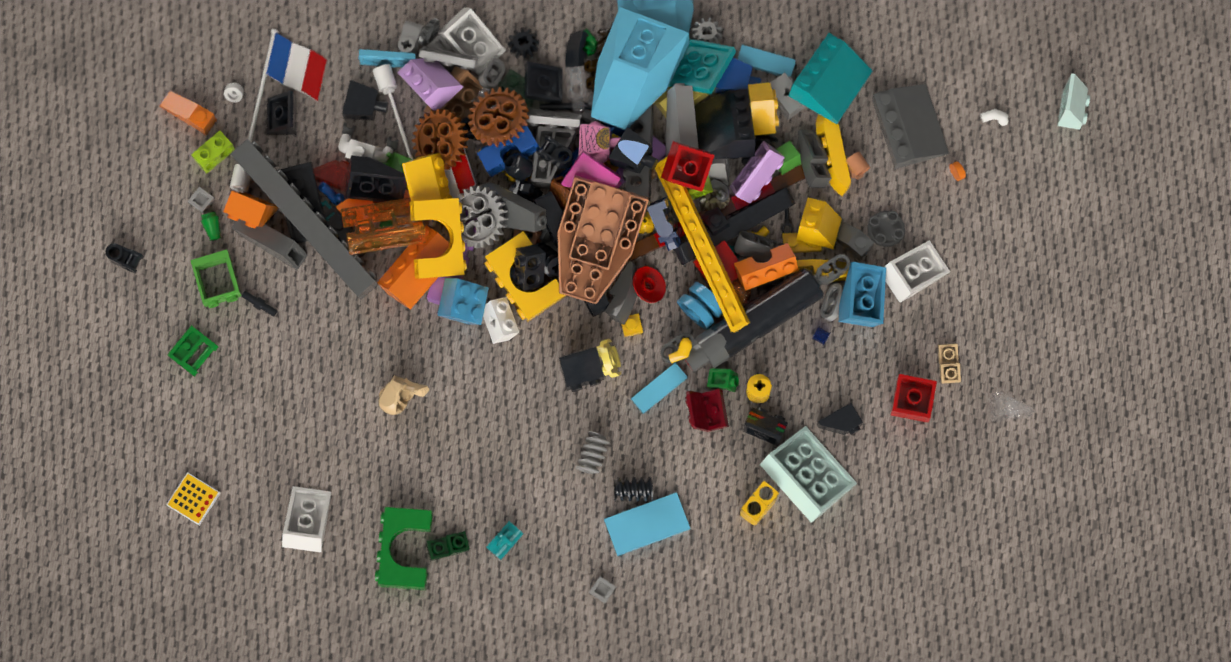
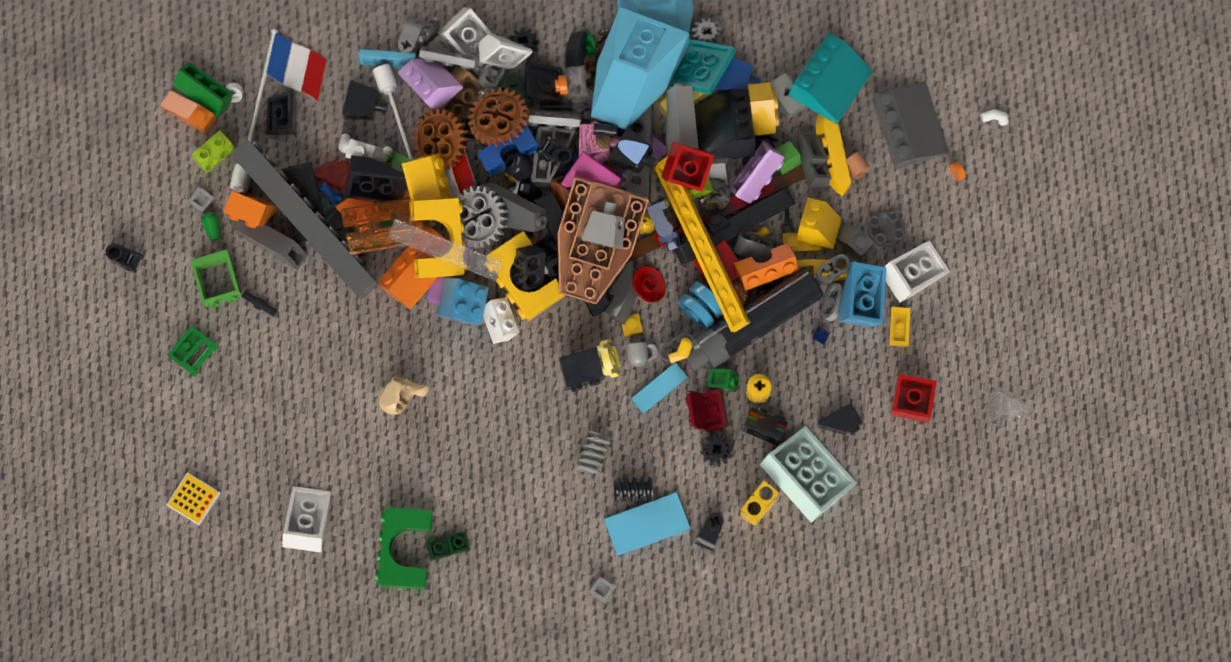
teal hips [486,521,524,560] -> none
medium azure tile [738,45,796,77] -> none
tan slope [938,344,961,384] -> none
light aqua slope [1058,73,1090,130] -> none
none -> green brick [173,62,234,118]
none -> clear tile [388,219,503,281]
none -> white slope [479,34,532,70]
none -> orange plate [555,75,568,95]
none -> light grey torso [582,201,625,249]
none -> black pin [593,123,618,138]
none -> light grey piece [626,342,659,367]
none -> black piece [695,512,724,551]
none -> black gear [700,434,733,467]
none -> yellow plate [889,307,910,347]

